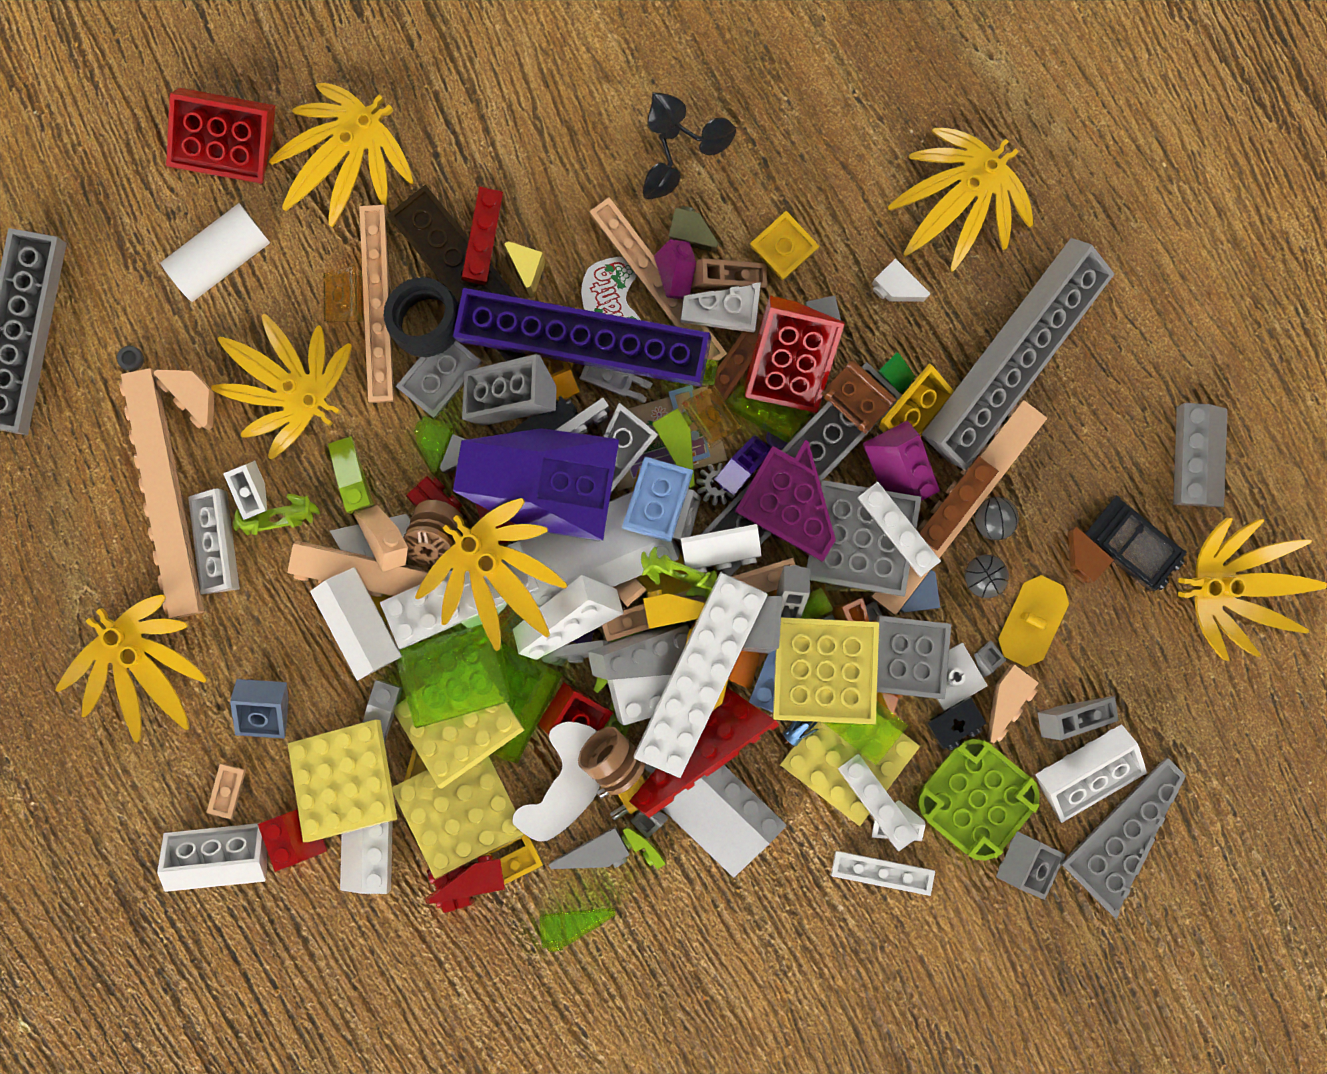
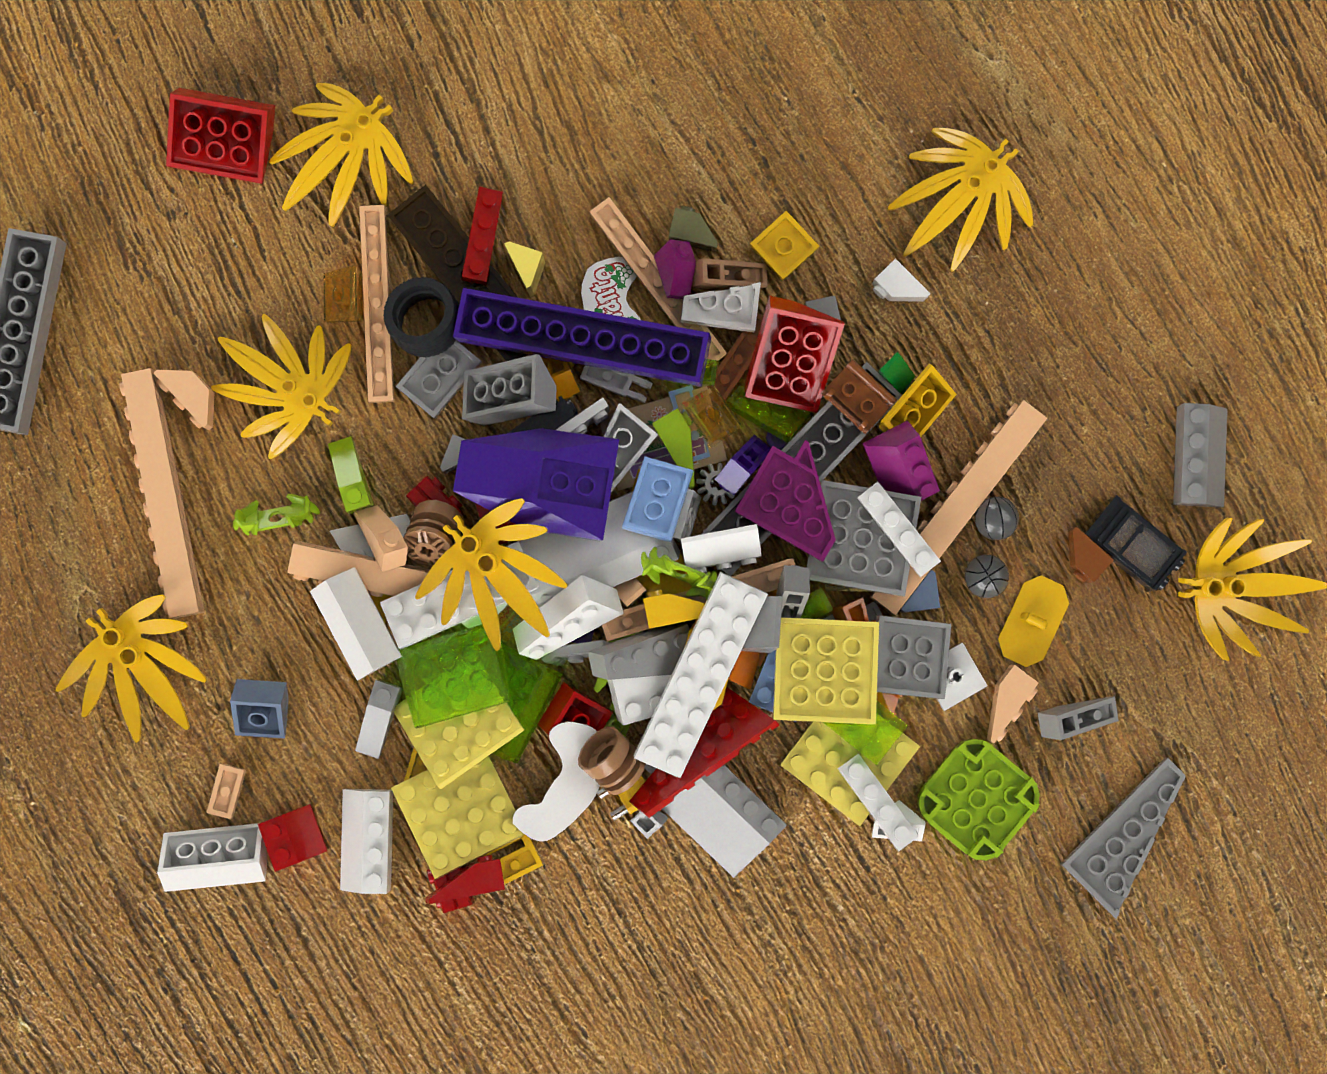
dark grey tile [117,346,144,371] -> none
white brick [160,203,270,302] -> none
white slope [188,489,240,595] -> none
white slope [224,461,267,520] -> none
light yellow plate [288,719,397,842] -> none
clear neon green slope [414,416,455,475] -> none
clear neon green slope [539,907,616,952] -> none
light grey slope [549,826,630,869] -> none
lime slope [621,826,666,869] -> none
black plant [643,93,736,199] -> none
flat silver piece [783,721,819,746] -> none
white plate [831,850,935,896] -> none
dark orange plate [919,456,999,551] -> none
light grey brick [921,238,1114,470] -> none
black brick [924,697,987,750] -> none
light grey slope [974,641,1006,678] -> none
light grey slope [996,831,1066,900] -> none
white slope [1036,724,1147,823] -> none

